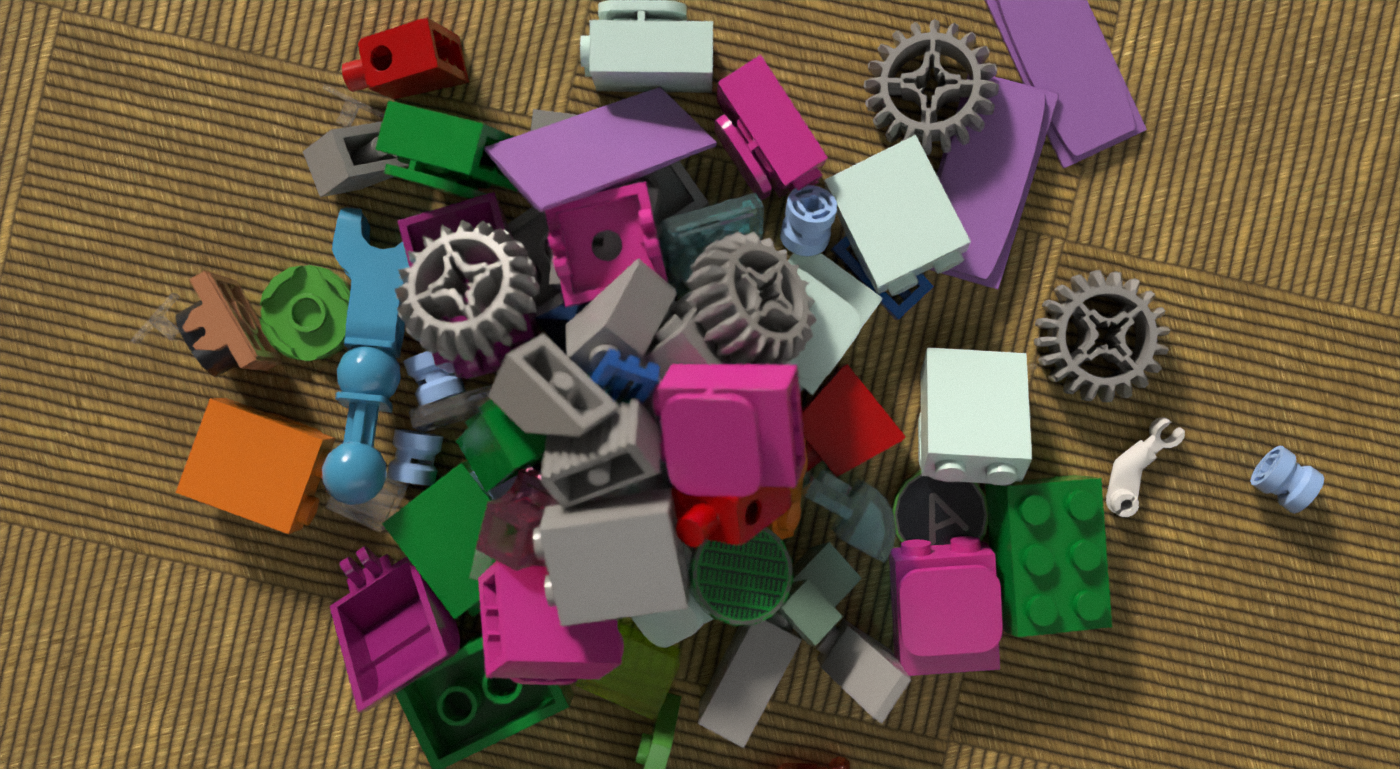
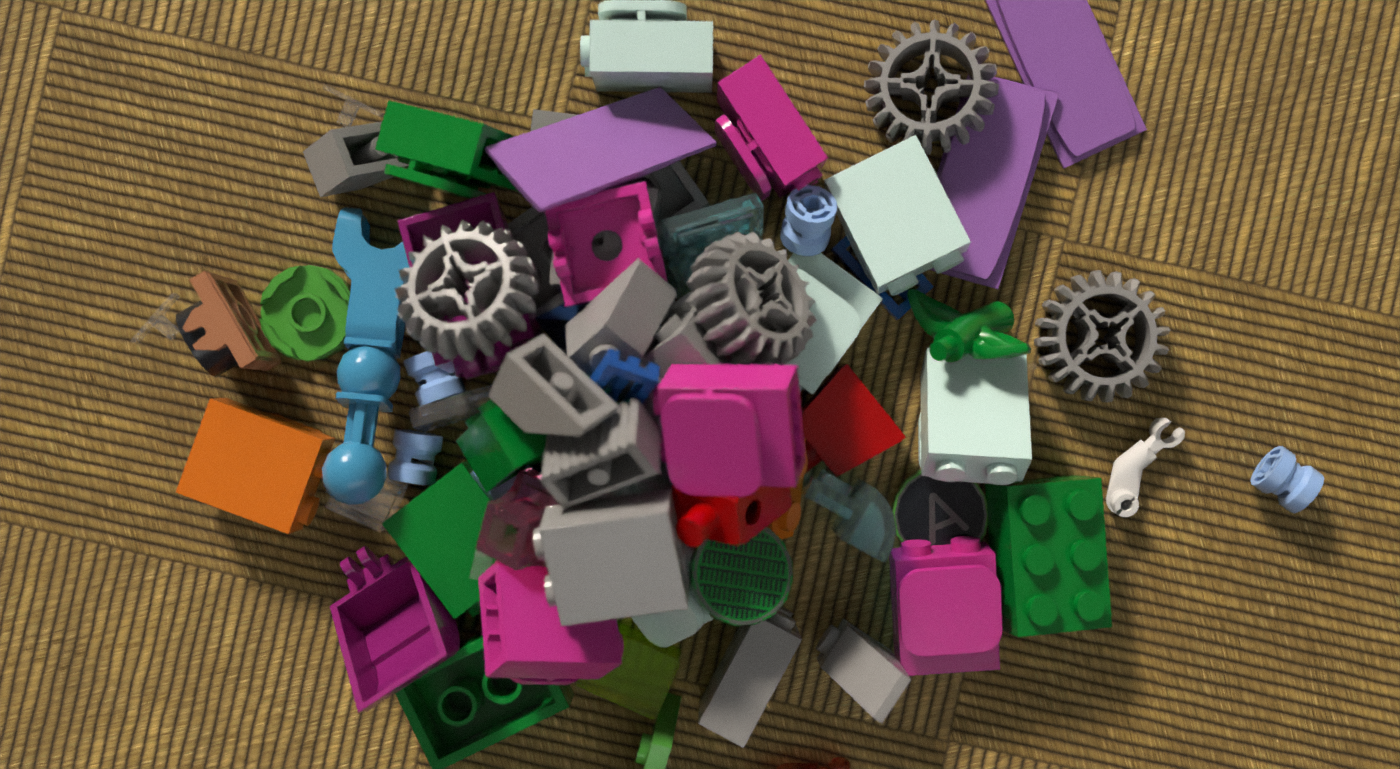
red torso [342,17,469,99] -> none
sand green brick [778,542,862,646] -> none
none -> green plant [907,289,1031,362]

